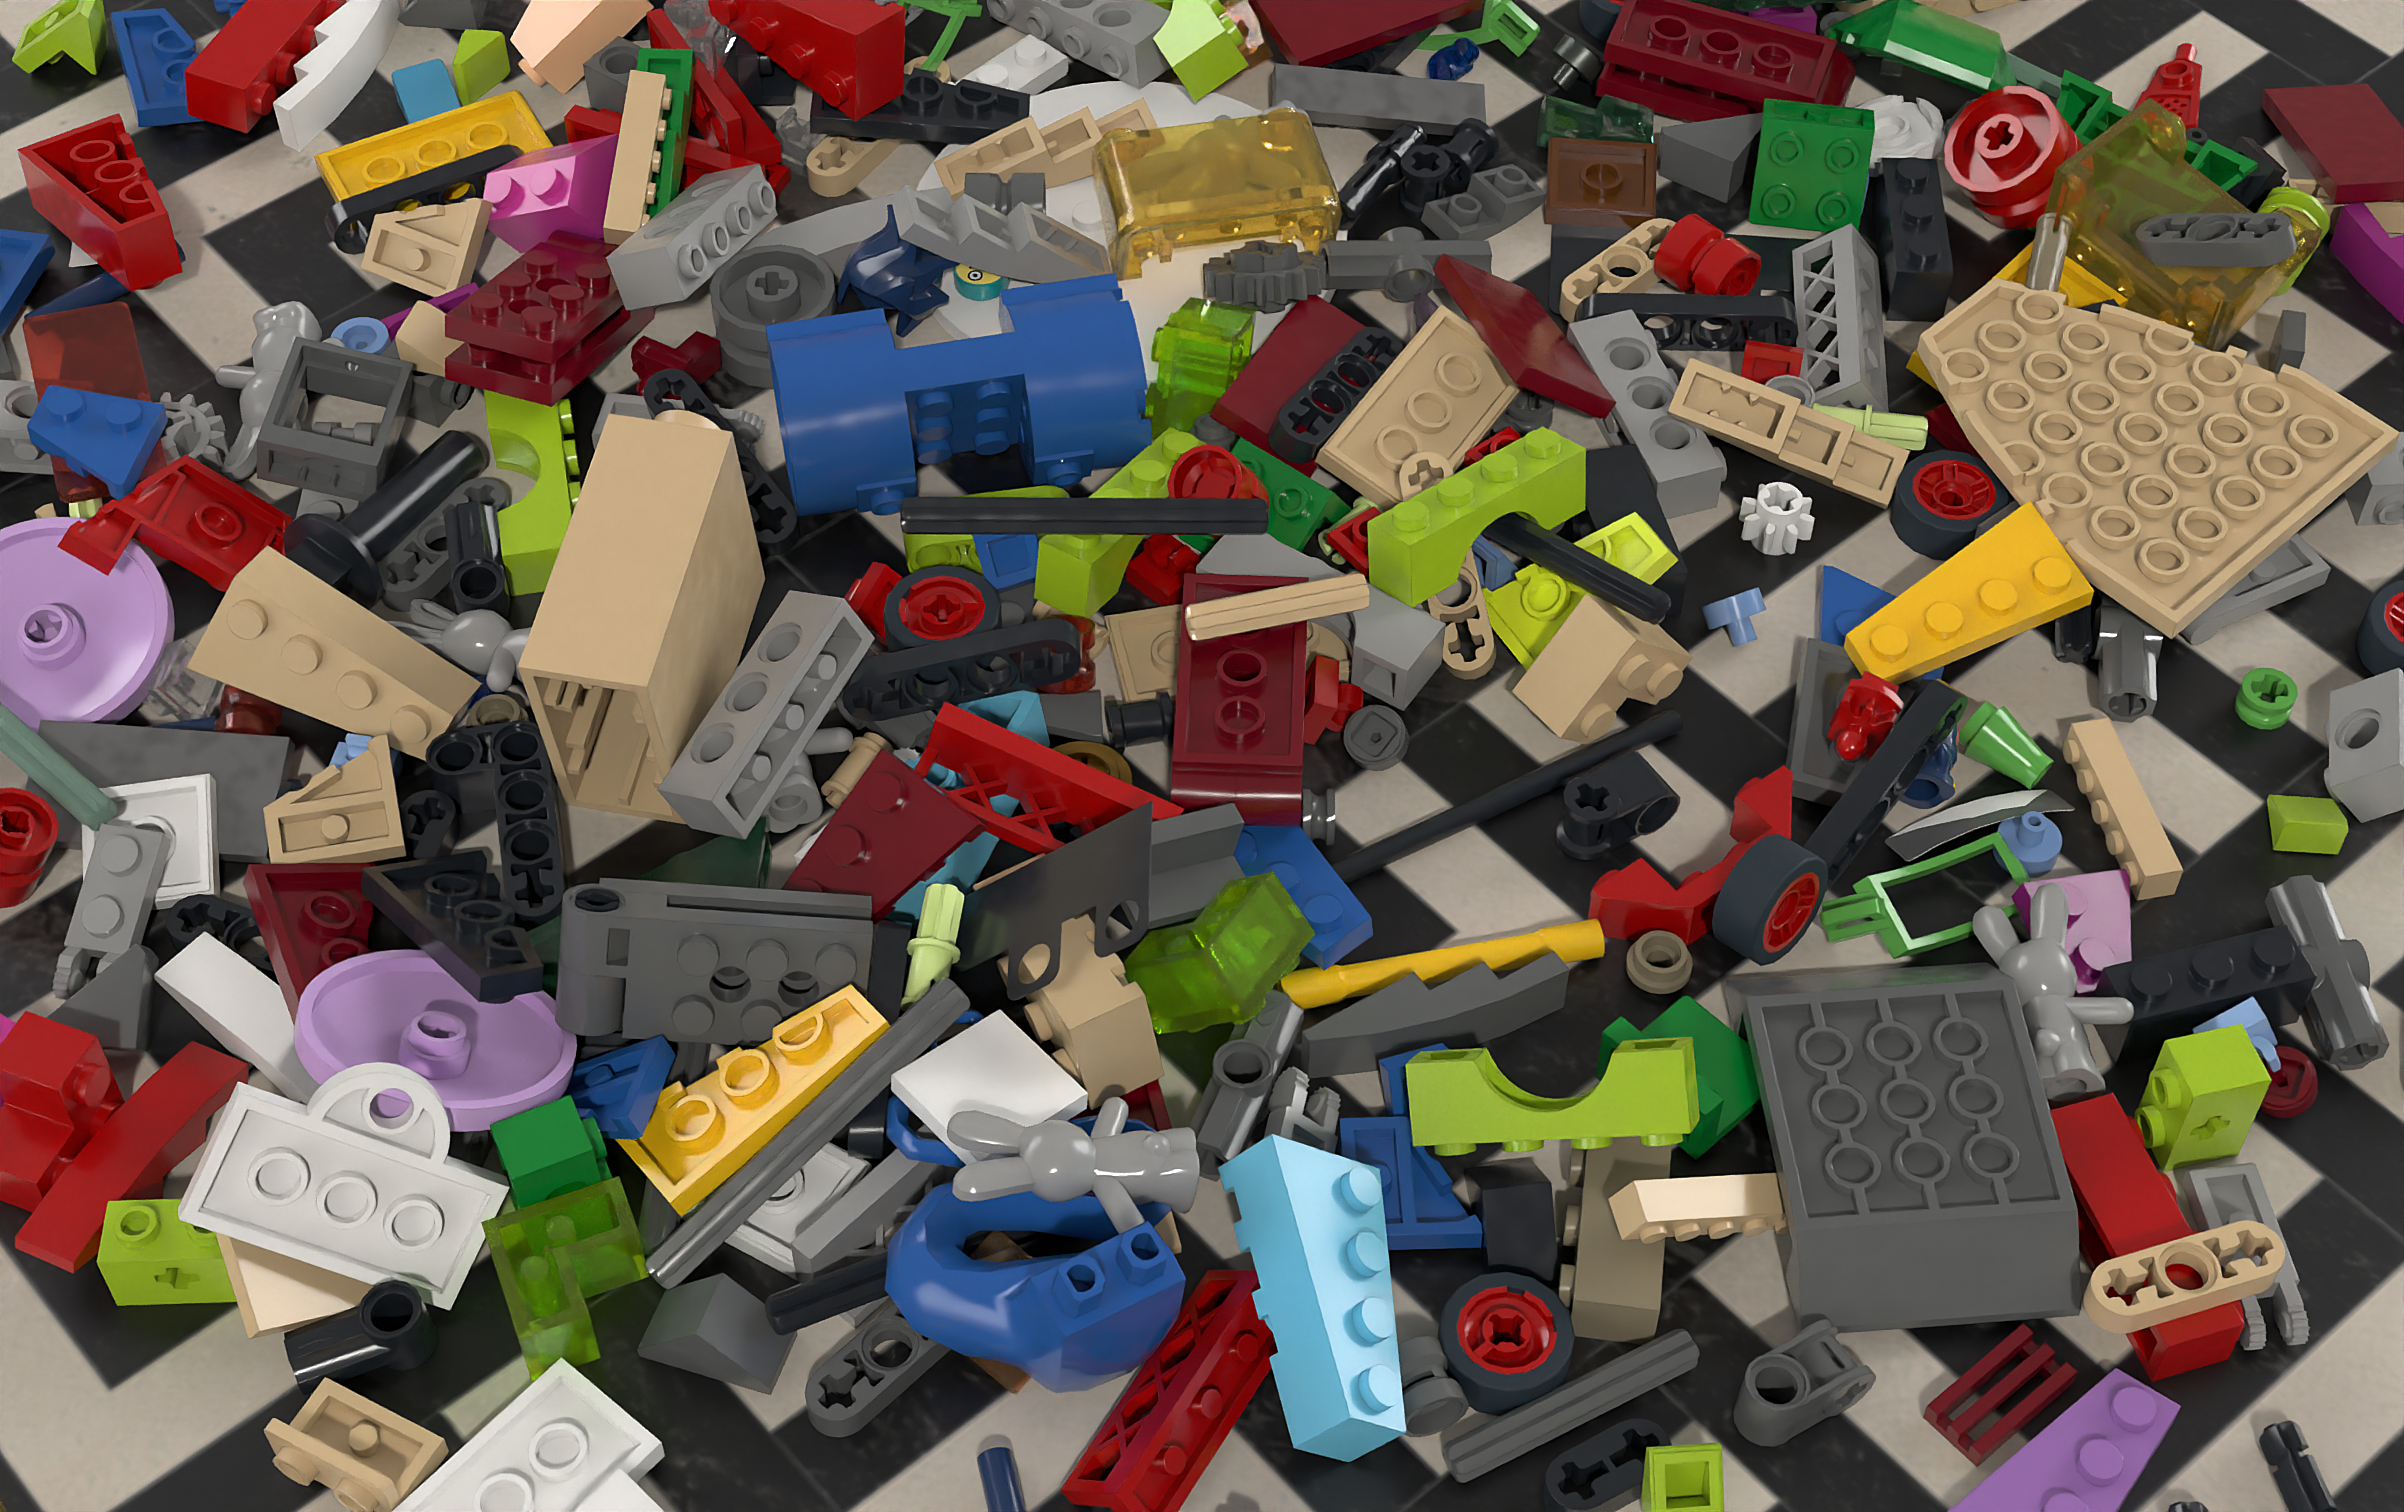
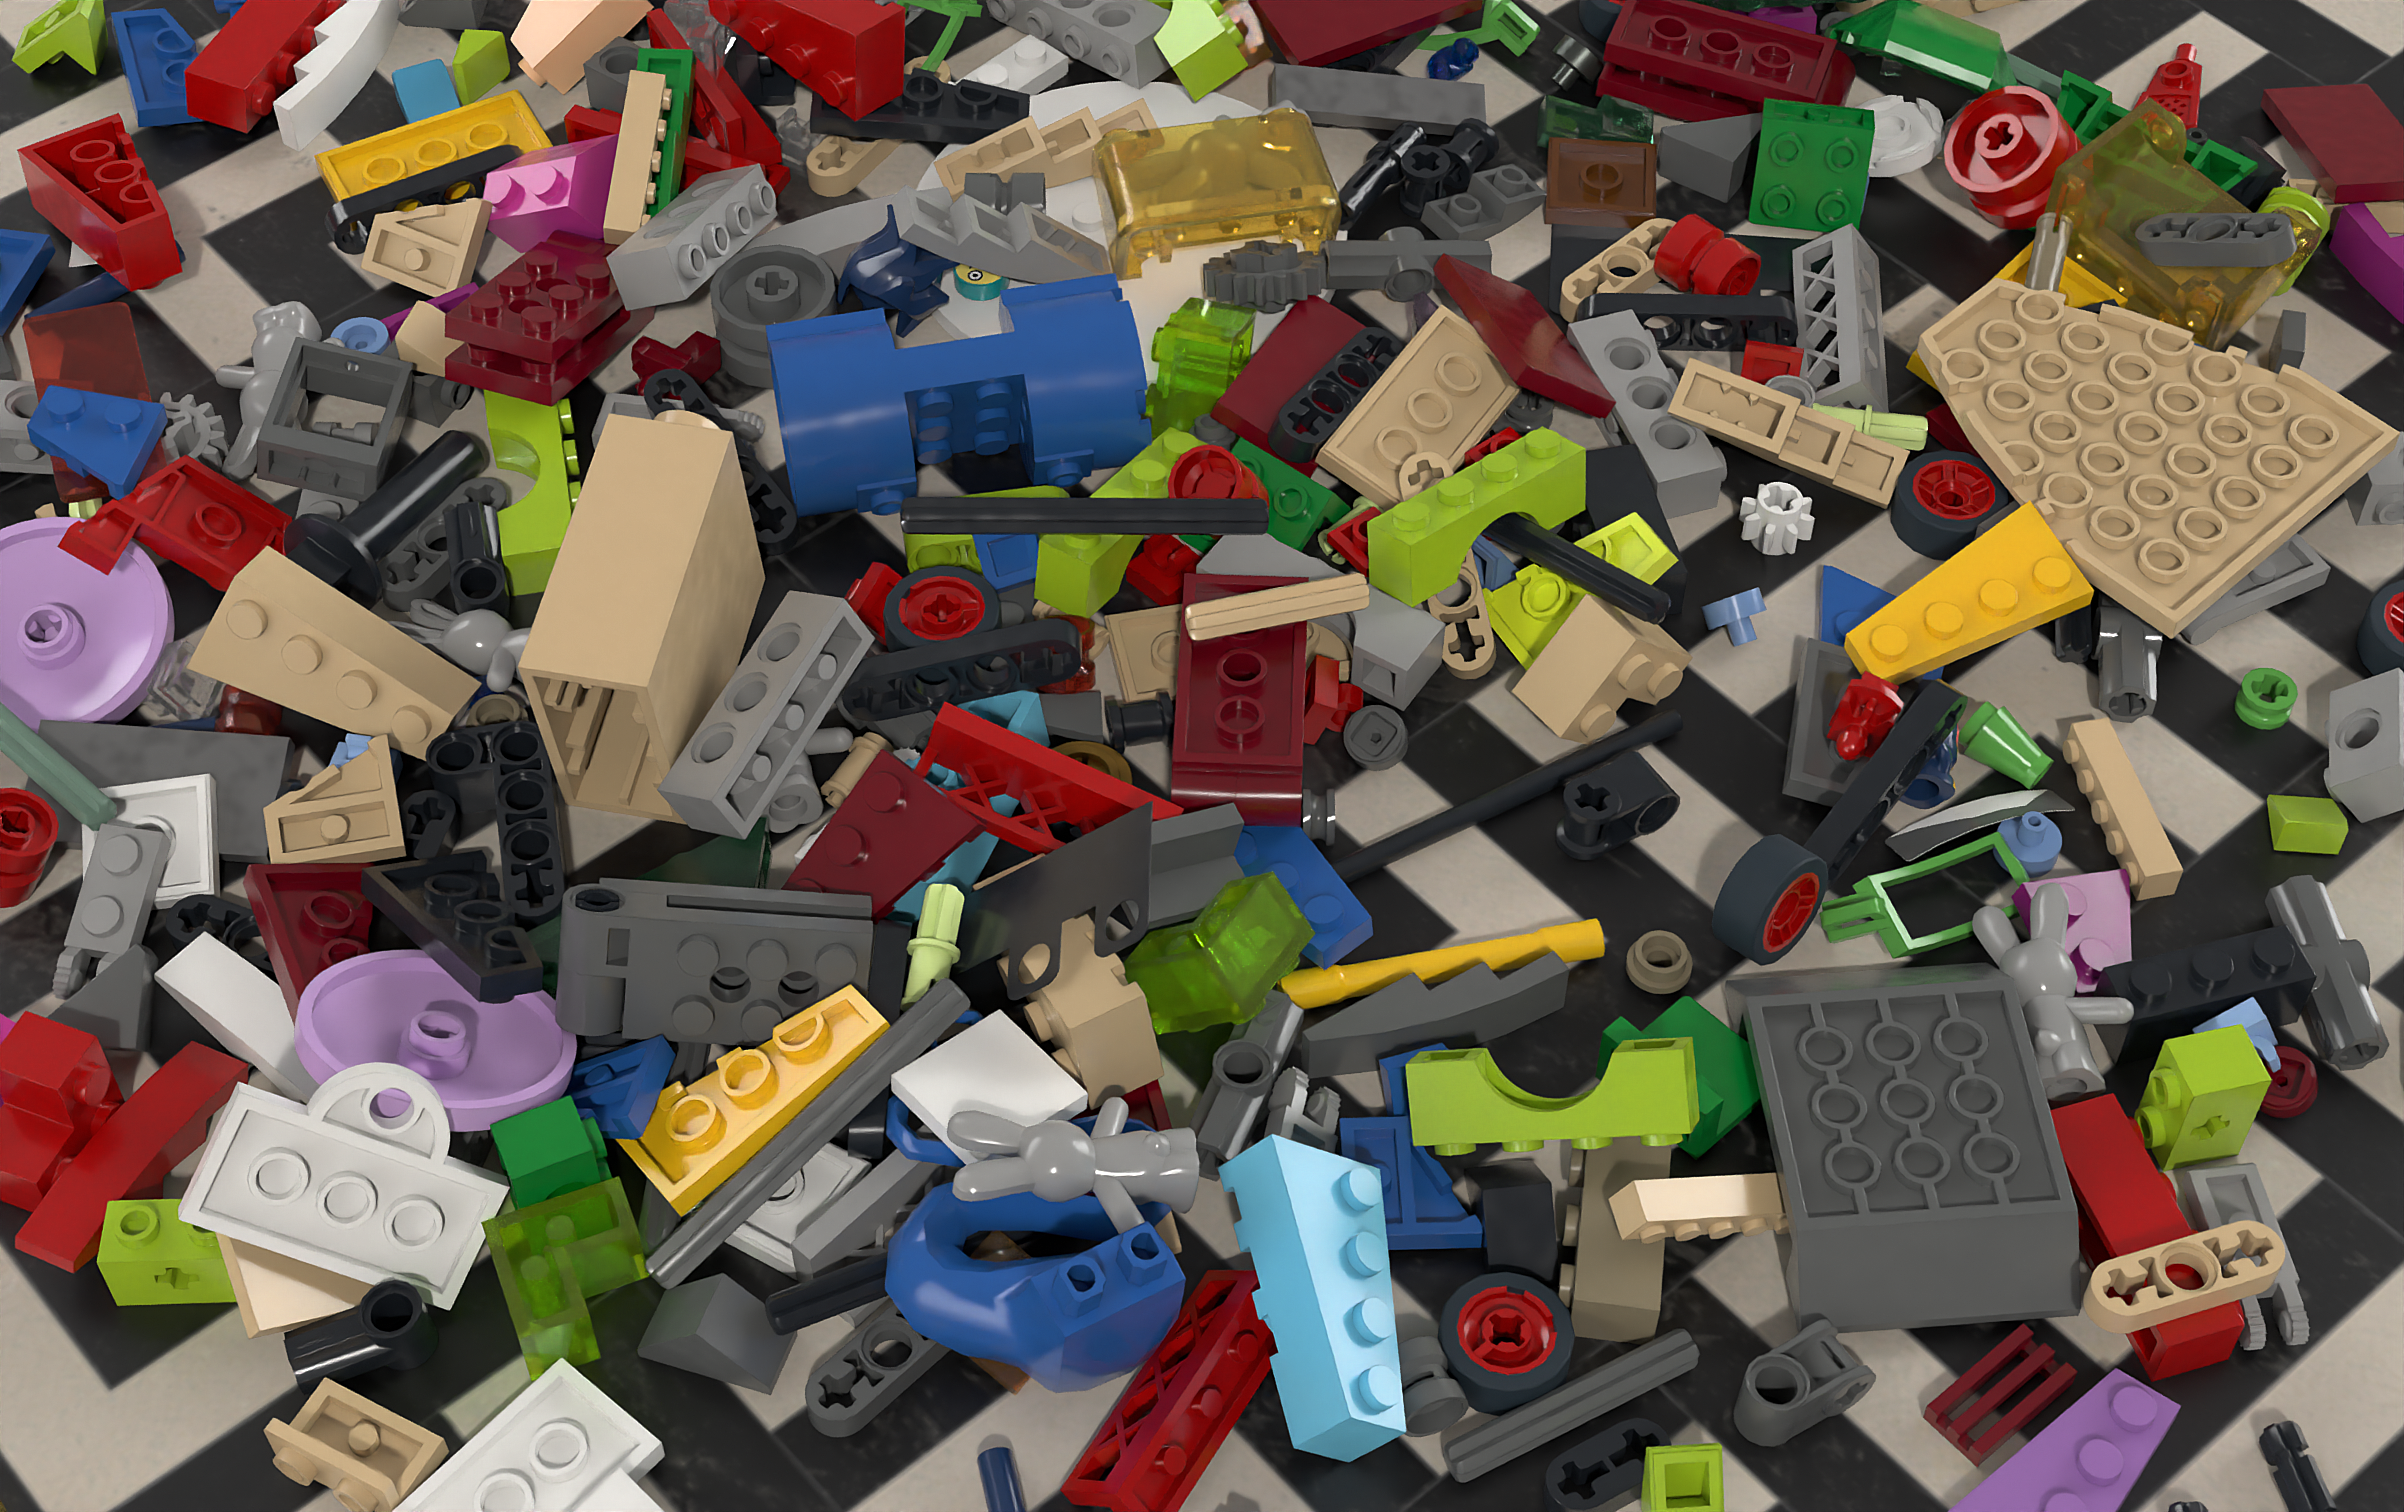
red slope [1588,765,1793,946] -> none
black brick [1872,157,1954,322] -> none

